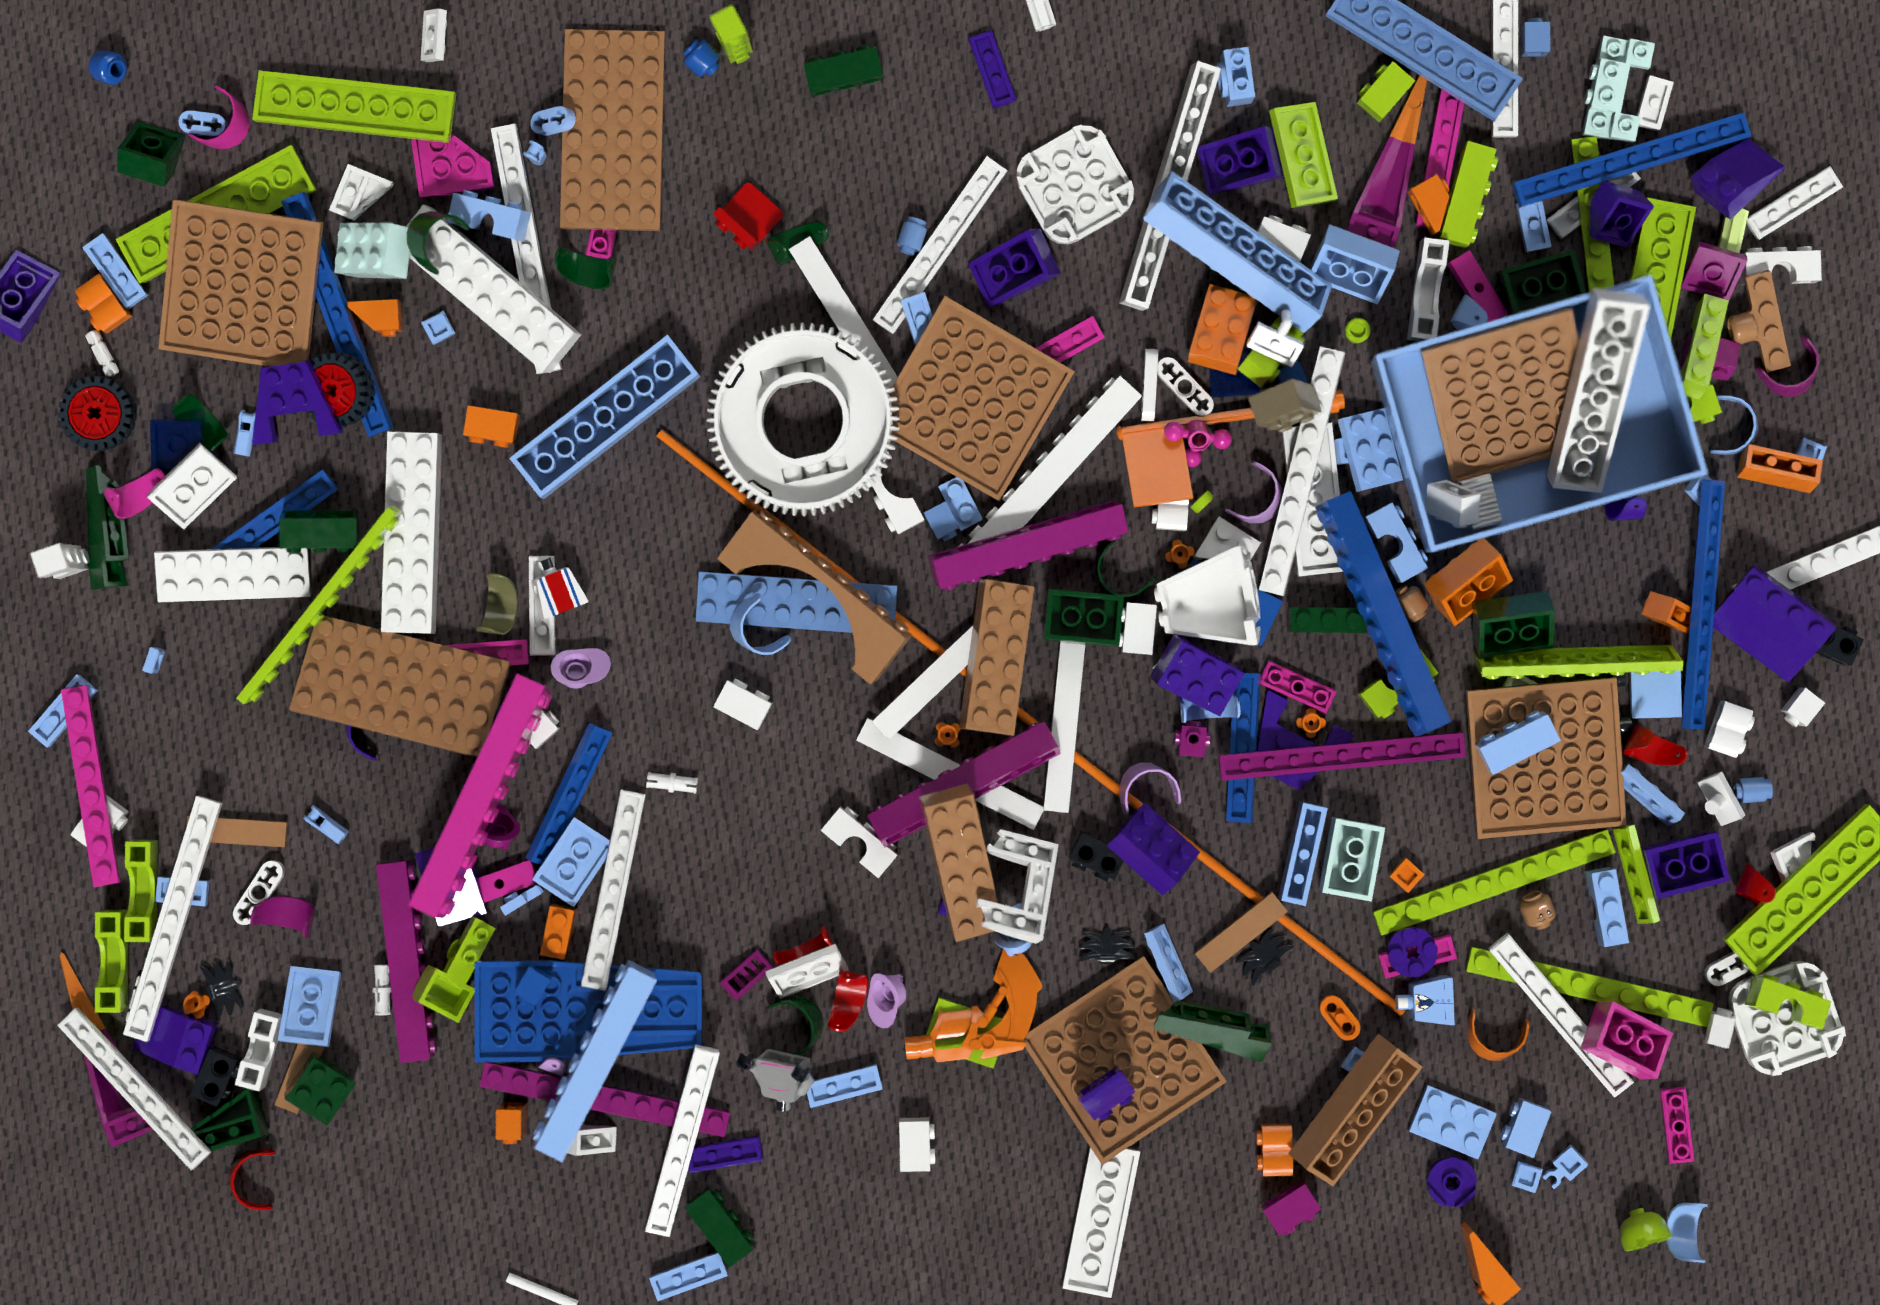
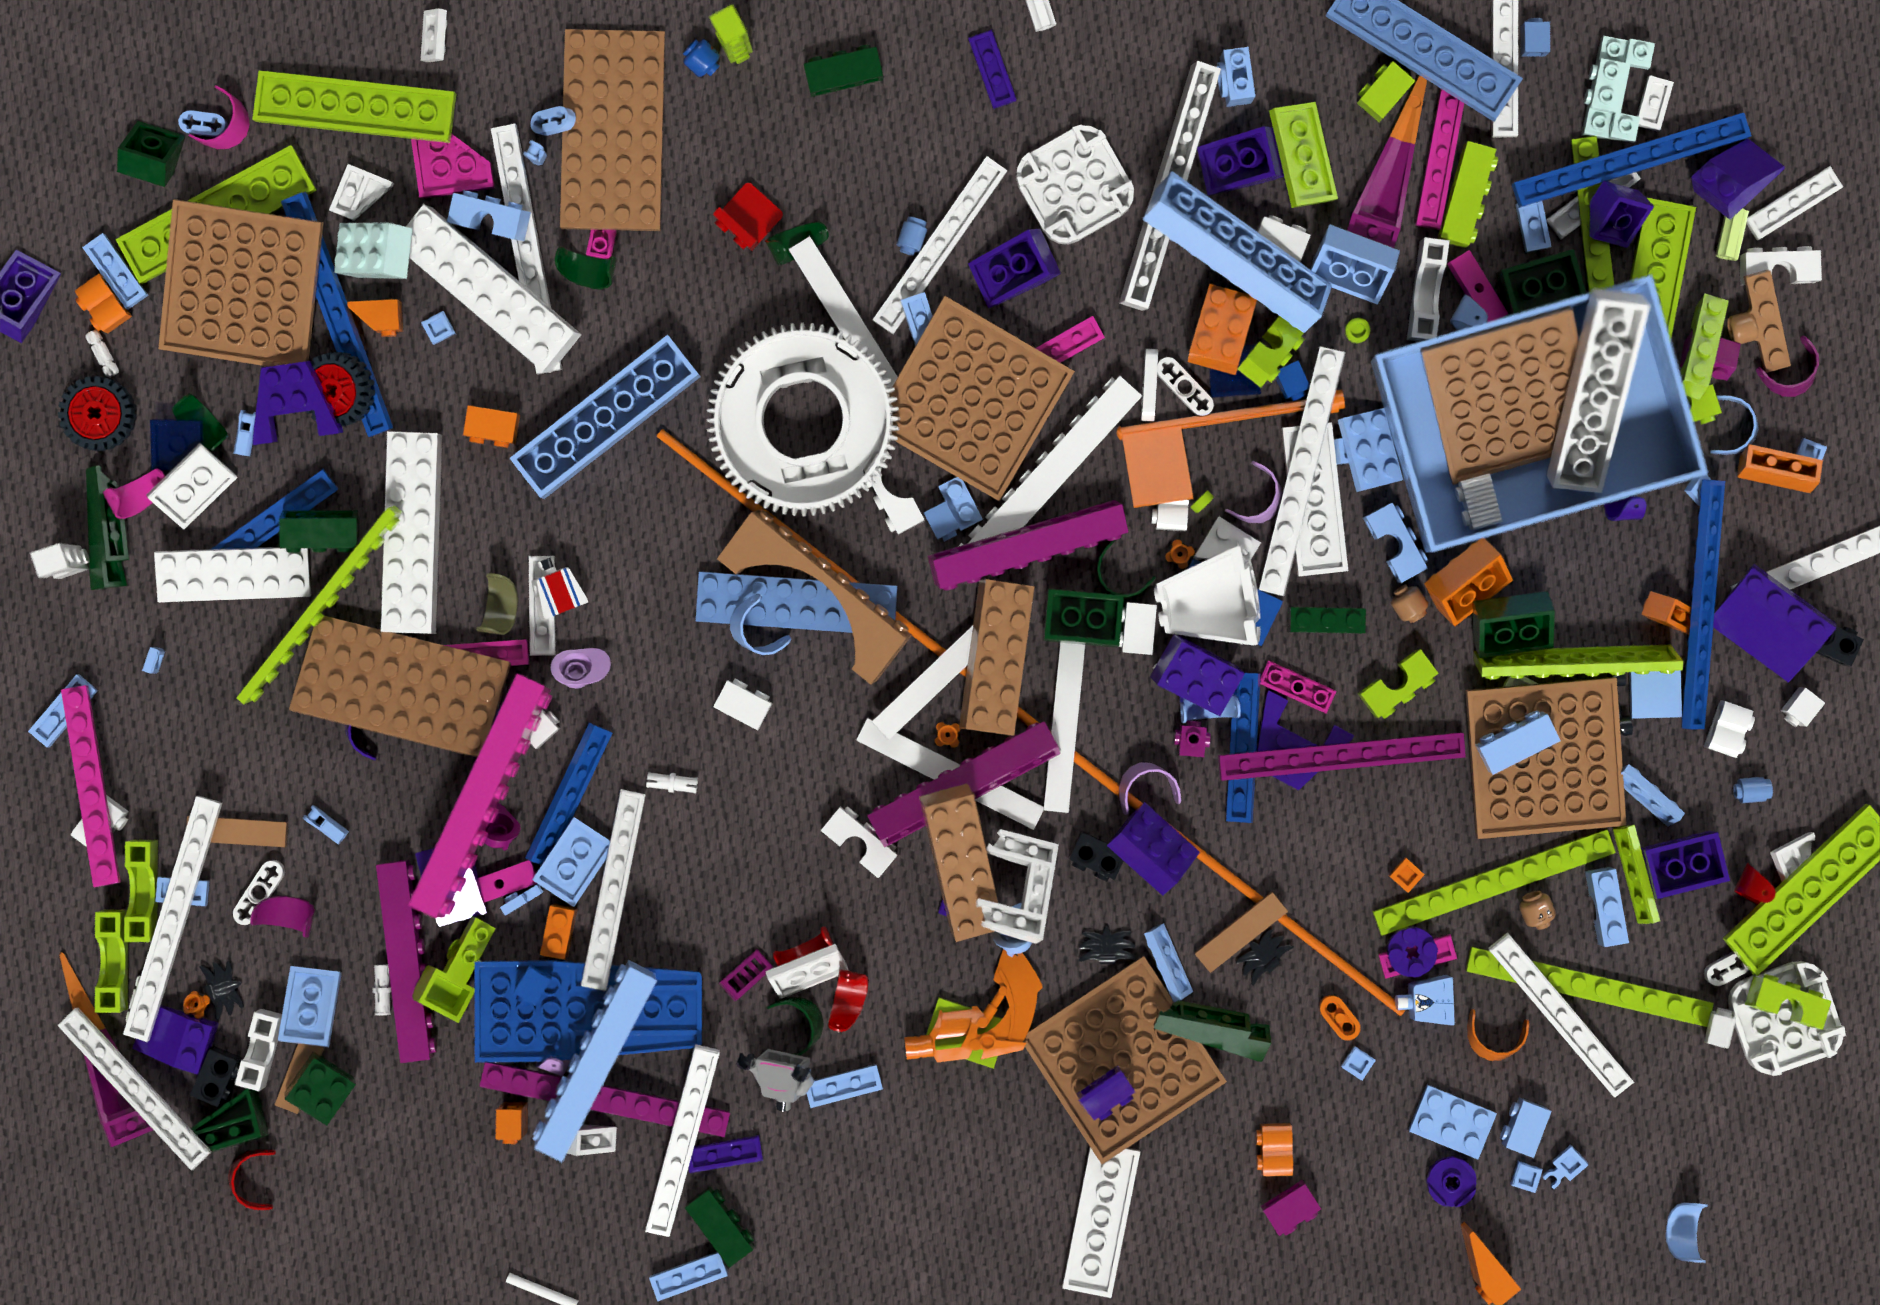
blue head [89,50,127,85] -> none
dark green piece [407,211,470,275] -> none
lavender piece [867,973,907,1028] -> none
white brick [899,1117,935,1172] -> none
dark pink piece [1164,420,1232,468] -> none
white plate [1247,309,1304,367] -> none
dark tan brick [1248,379,1322,432] -> none
light blue brick [1278,801,1328,906] -> none
medium nougat brick [1288,1034,1422,1186] -> none
orange plate [1296,708,1326,738] -> none
blue brick [1315,491,1451,737] -> none
light aqua brick [1319,817,1385,902] -> none
orange slope [1407,175,1449,236] -> none
white brick [1425,480,1481,528] -> none
dark pink brick [1580,1001,1673,1080] -> none
lime cylinder [1619,1208,1672,1252] -> none
red piece [1624,725,1688,766] -> none
dark pink tile [1659,1086,1694,1164] -> none
magenta plate [1681,241,1748,301] -> none
white tile [1698,771,1745,826] -> none

